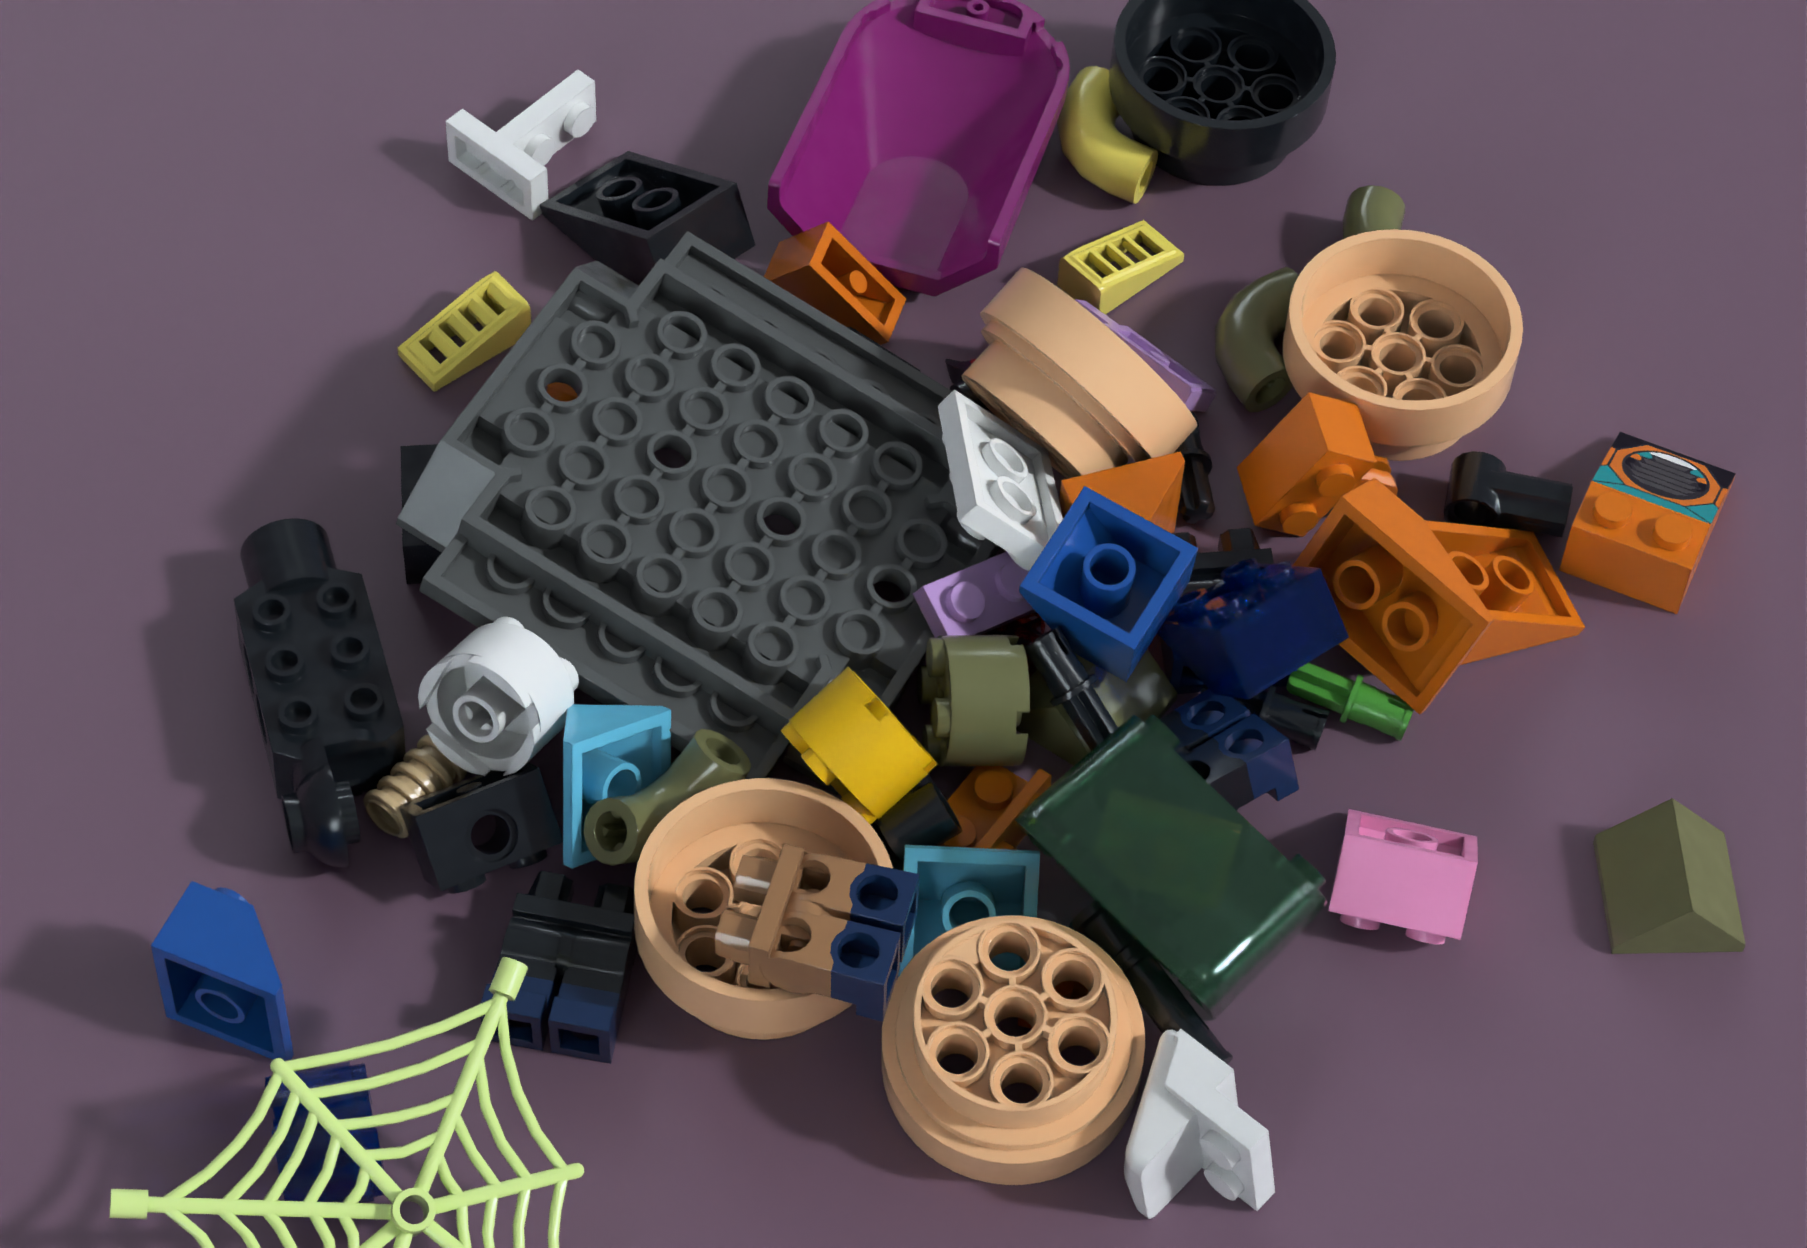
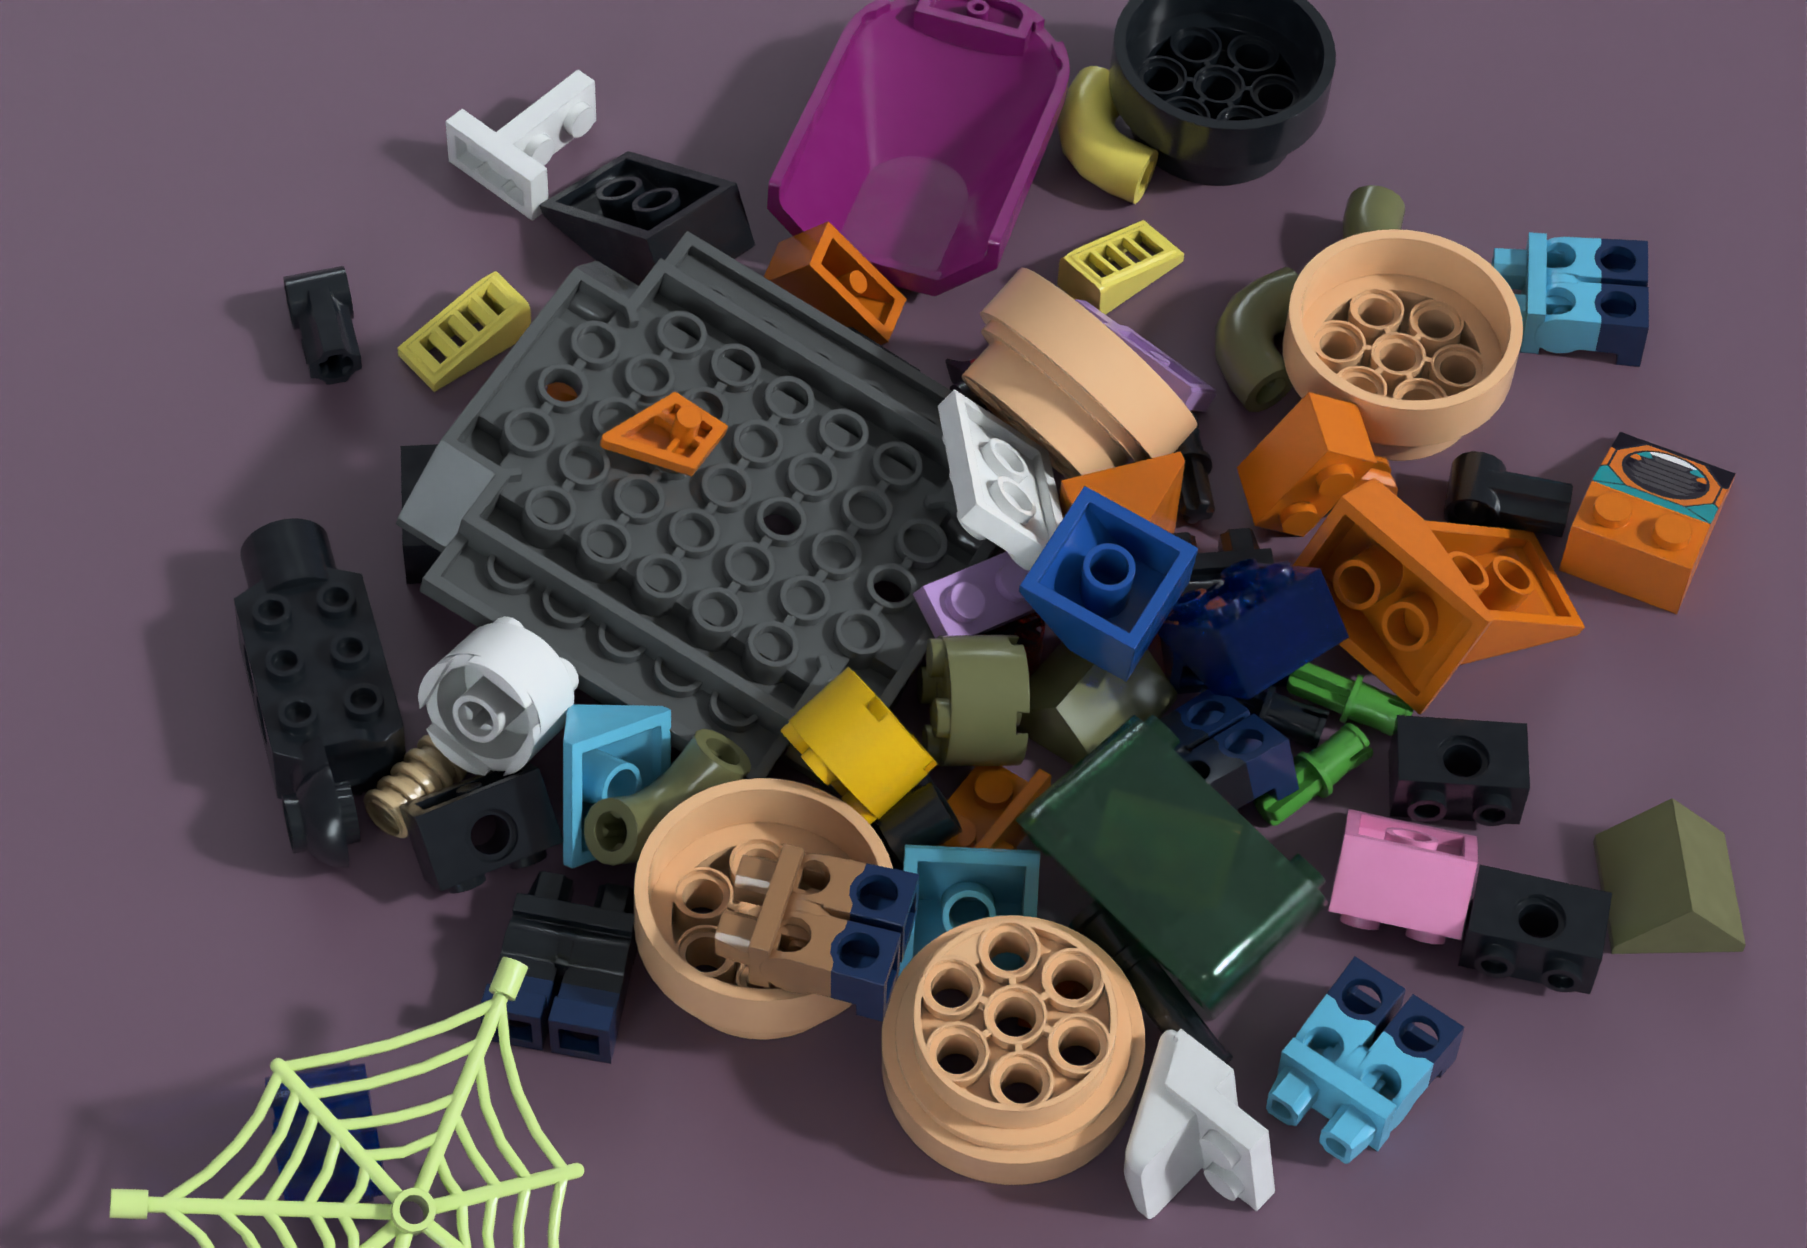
blue slope [151,881,294,1061] -> none
black axle [1024,626,1122,754] -> none
none -> black piece [283,266,362,385]
none -> orange piece [600,392,728,476]
none -> bright green axle [1254,723,1373,826]
none -> medium azure hips [1266,956,1465,1164]
none -> black brick [1388,715,1530,826]
none -> black brick [1458,864,1612,994]
none -> medium azure hips [1491,232,1649,367]

